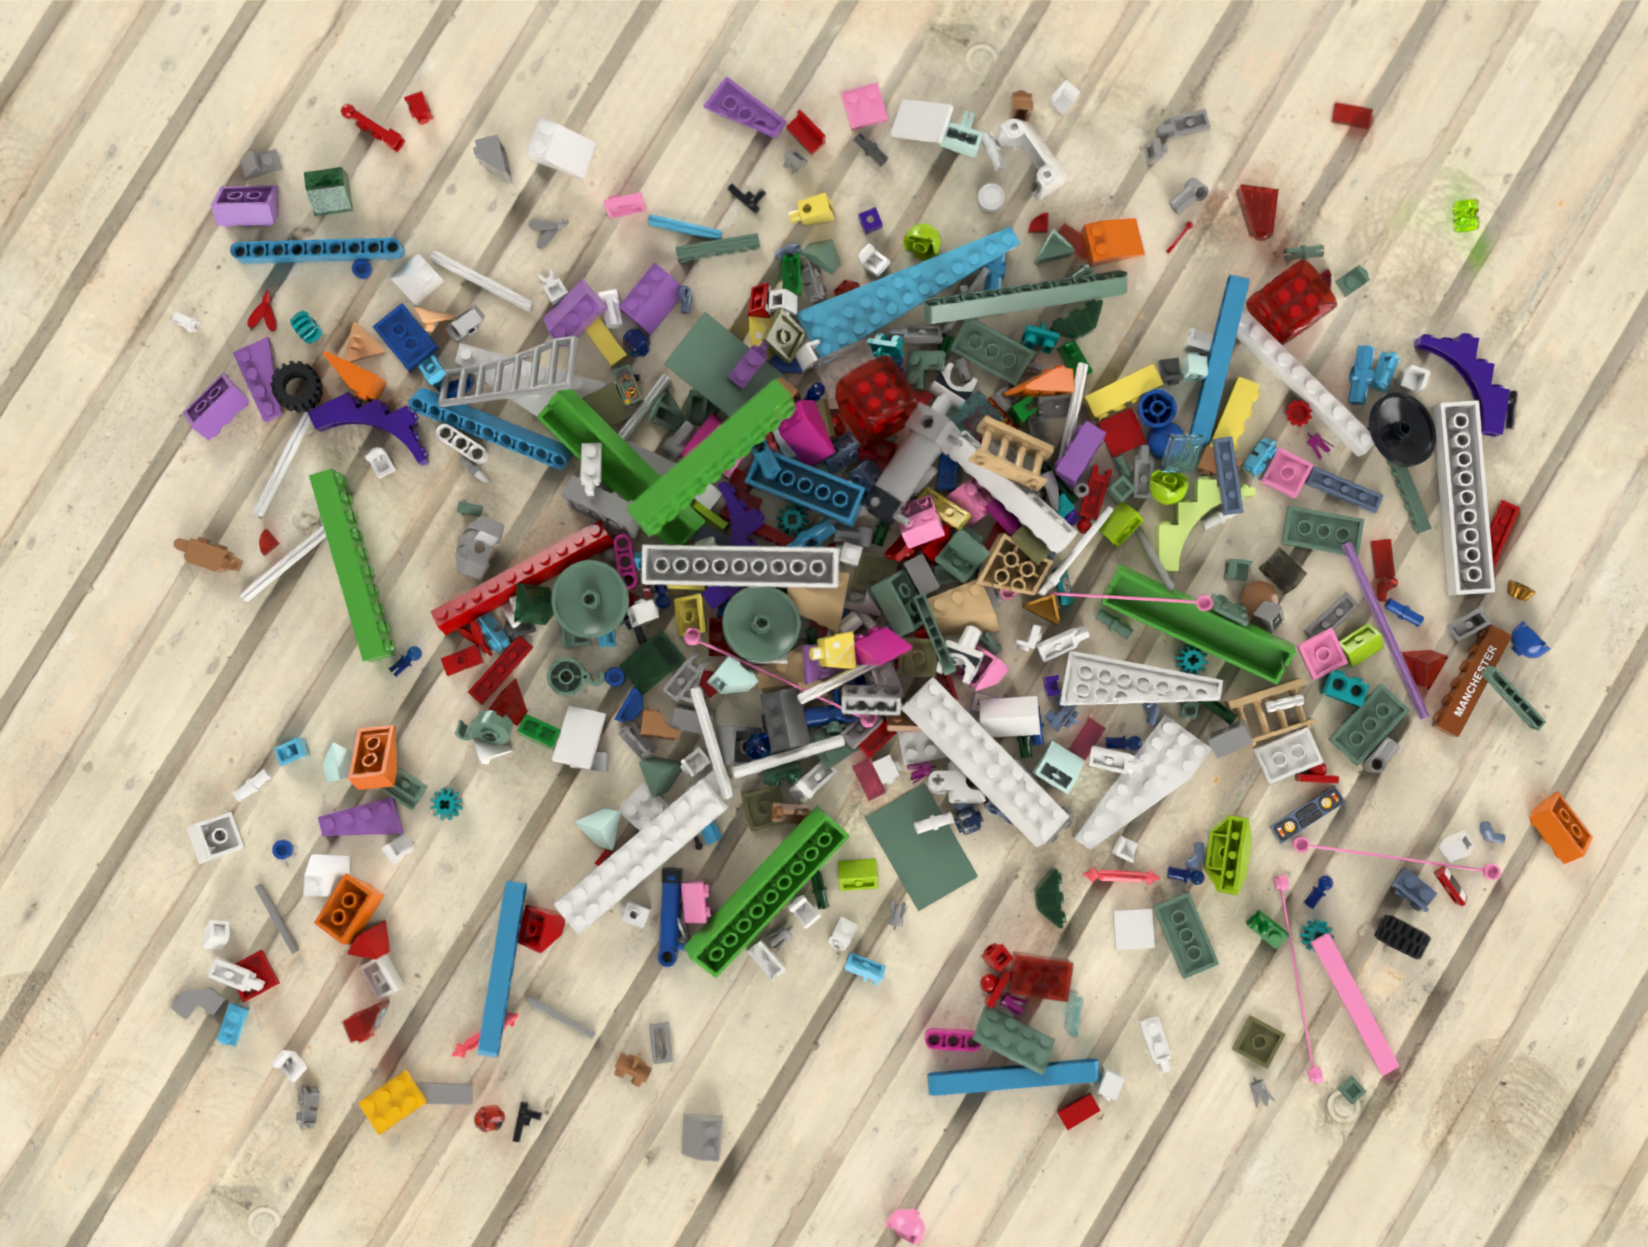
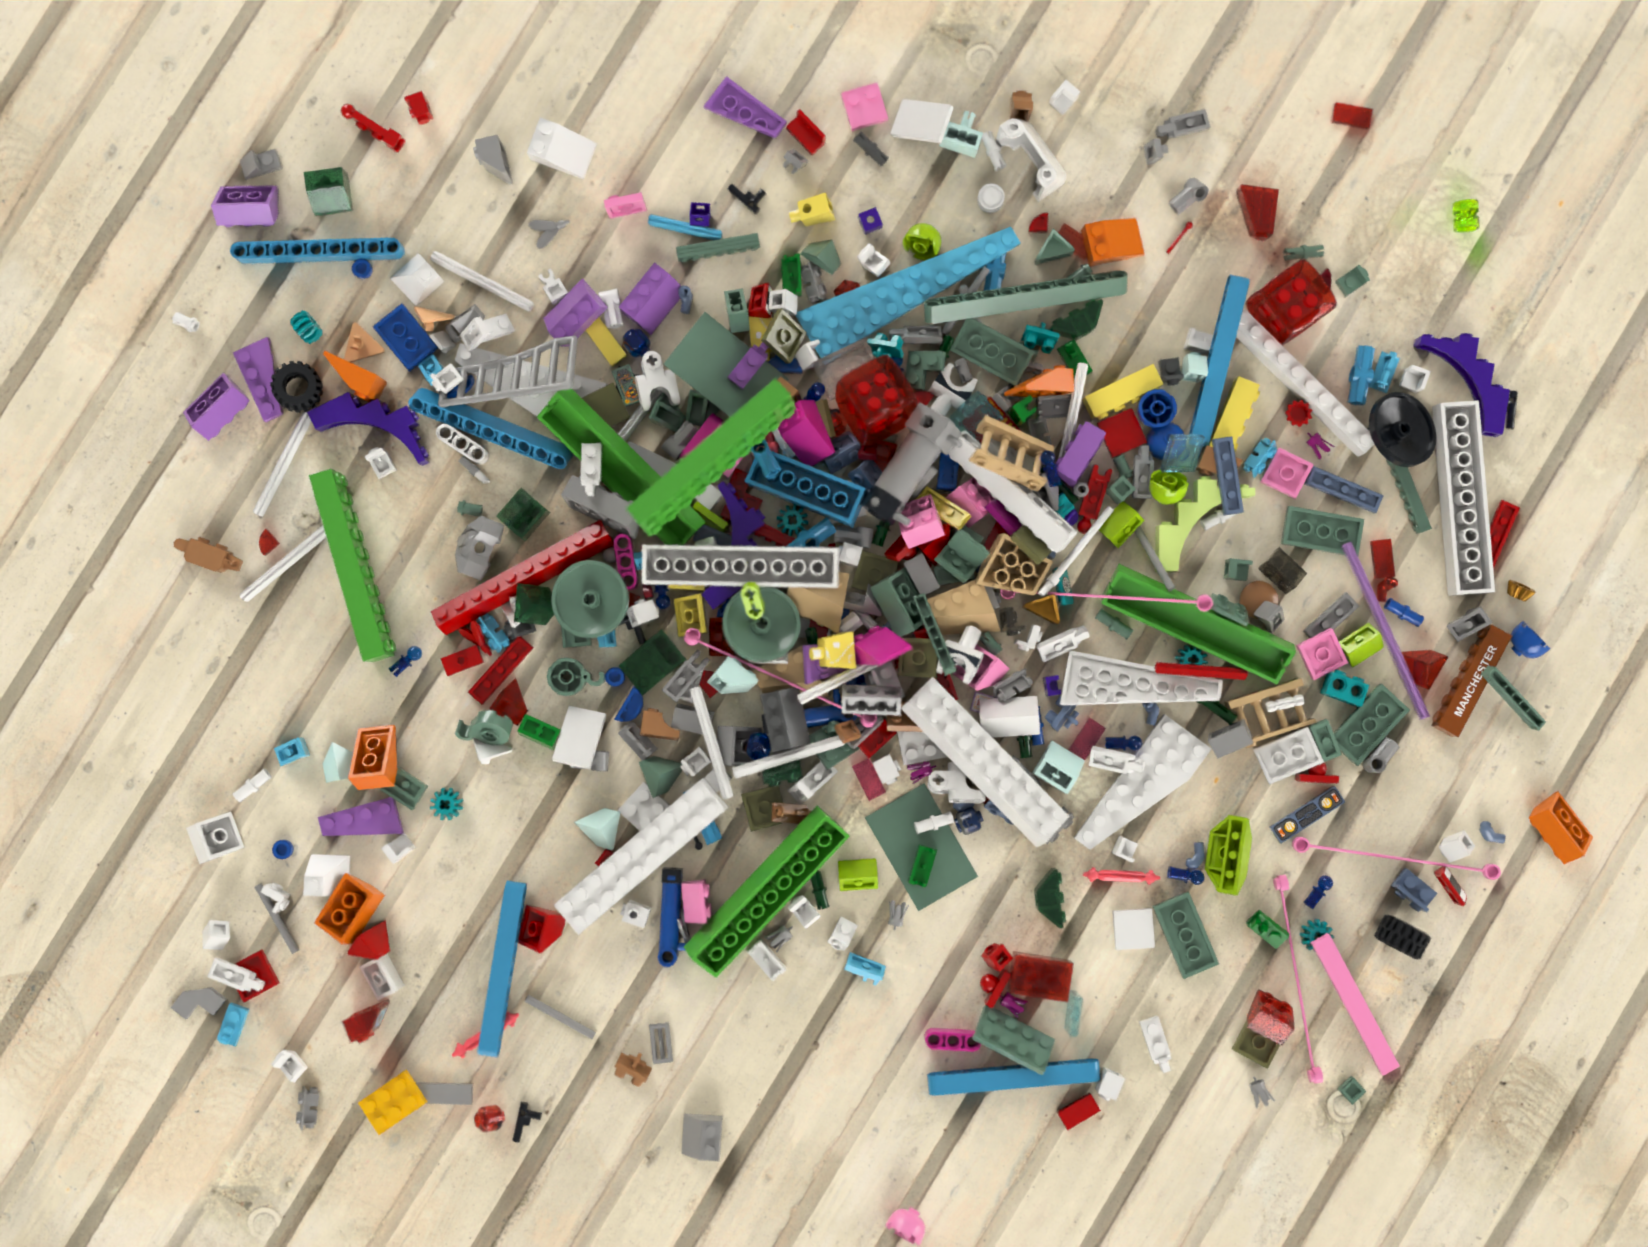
red piece [247,290,277,332] -> none
sand blue arm [774,243,802,261] -> none
sand green plate [1178,701,1199,720] -> none
none -> white bracket [261,883,291,913]
none -> white slope [430,331,456,354]
none -> white bracket [430,363,464,394]
none -> white bracket [460,314,515,352]
none -> clear green slope [496,488,550,541]
none -> white piece [635,351,680,412]
none -> dark purple piece [689,202,710,226]
none -> sand green brick [724,288,750,333]
none -> lime beam [741,582,765,619]
none -> medium nougat tile [834,719,861,744]
none -> green hinge [908,844,937,888]
none -> light grey hinge [993,668,1033,701]
none -> clear smoke bracket [999,607,1026,636]
none -> clear blue pin [1040,450,1062,487]
none -> red axle [1154,662,1248,680]
none -> clear red slope [1247,989,1295,1046]
none -> sand green plate [1308,719,1342,762]

